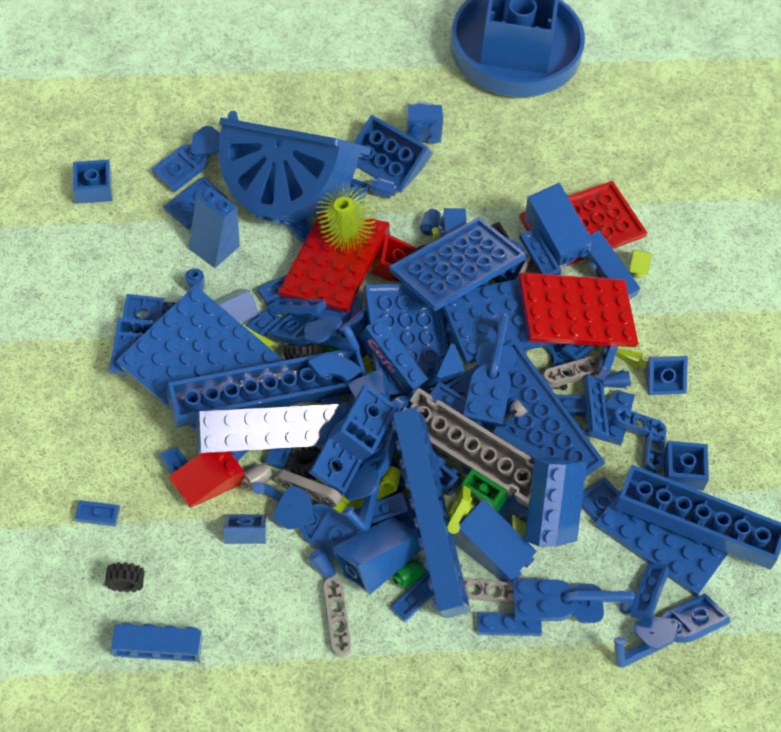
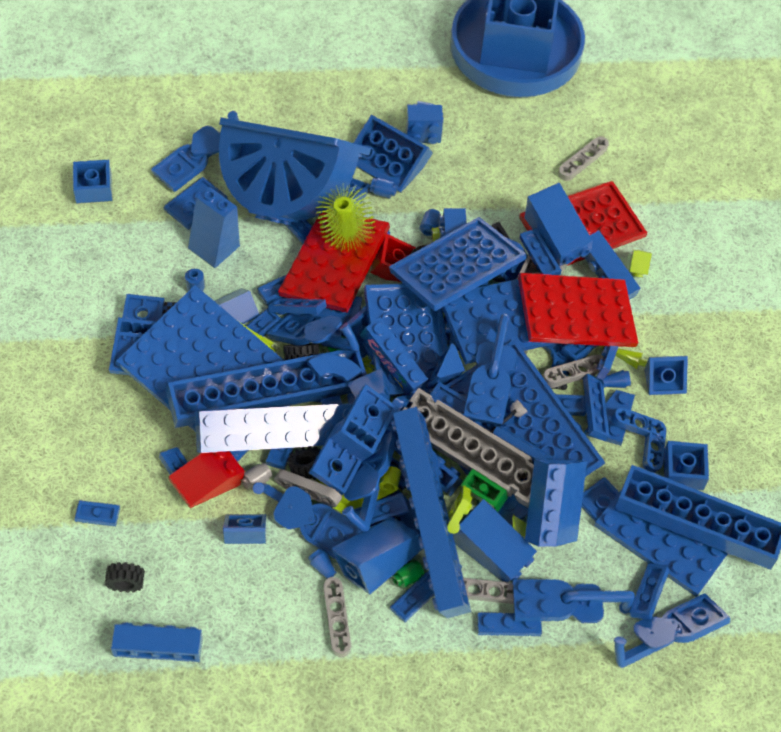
none -> light grey beam [558,137,609,181]

